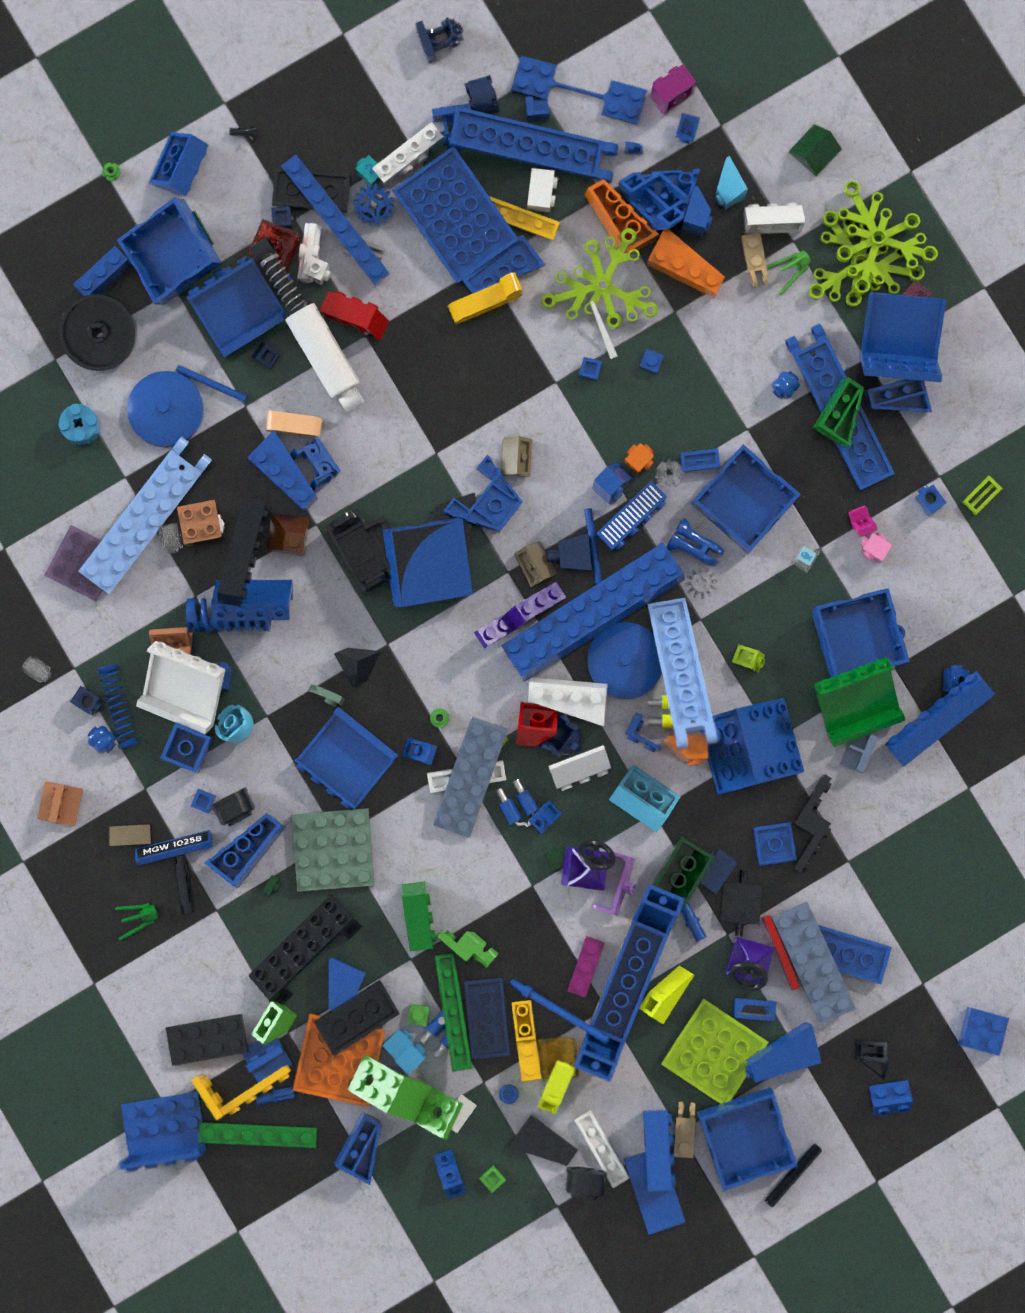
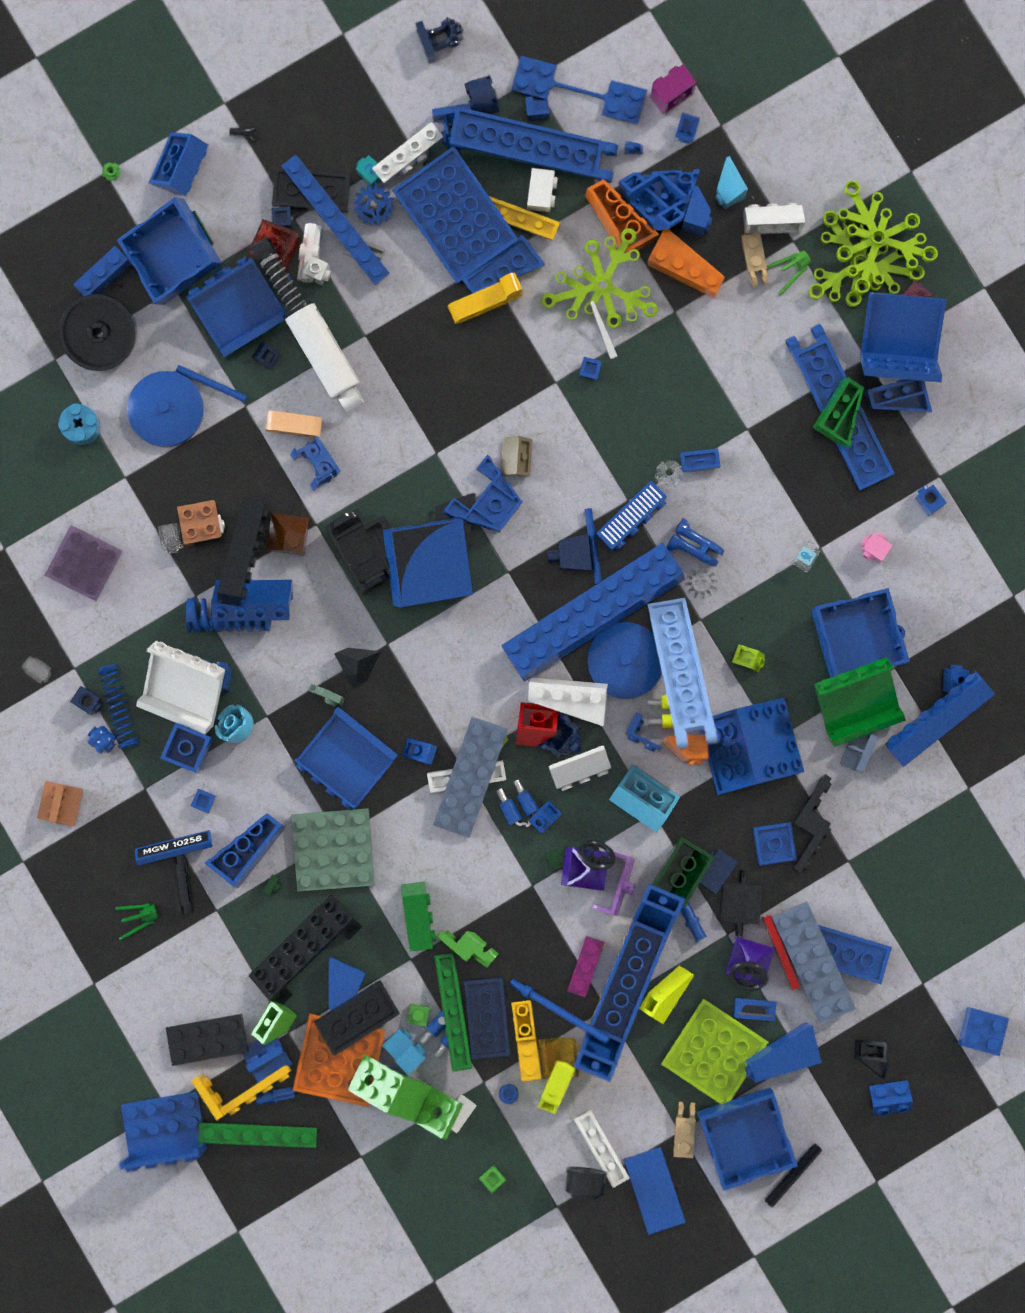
light blue hinge [78,436,212,594] -> none
dark tan slope [109,824,151,846] -> none
nougat bracket [149,627,193,655] -> none
black wheel [210,787,255,827] -> none
blue wedge [247,430,318,512] -> none
red wedge [319,290,389,341] -> none
blue wedge [334,1111,381,1185] -> none
bright green plate [430,708,449,728] -> none
blue bracket [434,1150,467,1199] -> none
bracket [474,582,567,649] -> none
black wing [508,1115,578,1166] -> none
dark tan panel [514,541,557,587] -> none
blue wedge [592,462,635,504] -> none
orange brick [624,443,654,475] -> none
blue plate [639,349,664,374] -> none
blue brick [643,1110,675,1191] -> none
blue tile [691,444,801,554] -> none
blue piece [772,371,800,399] -> none
dark green slope [789,124,842,177] -> none
dark pink bracket [848,505,878,537] -> none
lime tile [962,476,1003,516] -> none

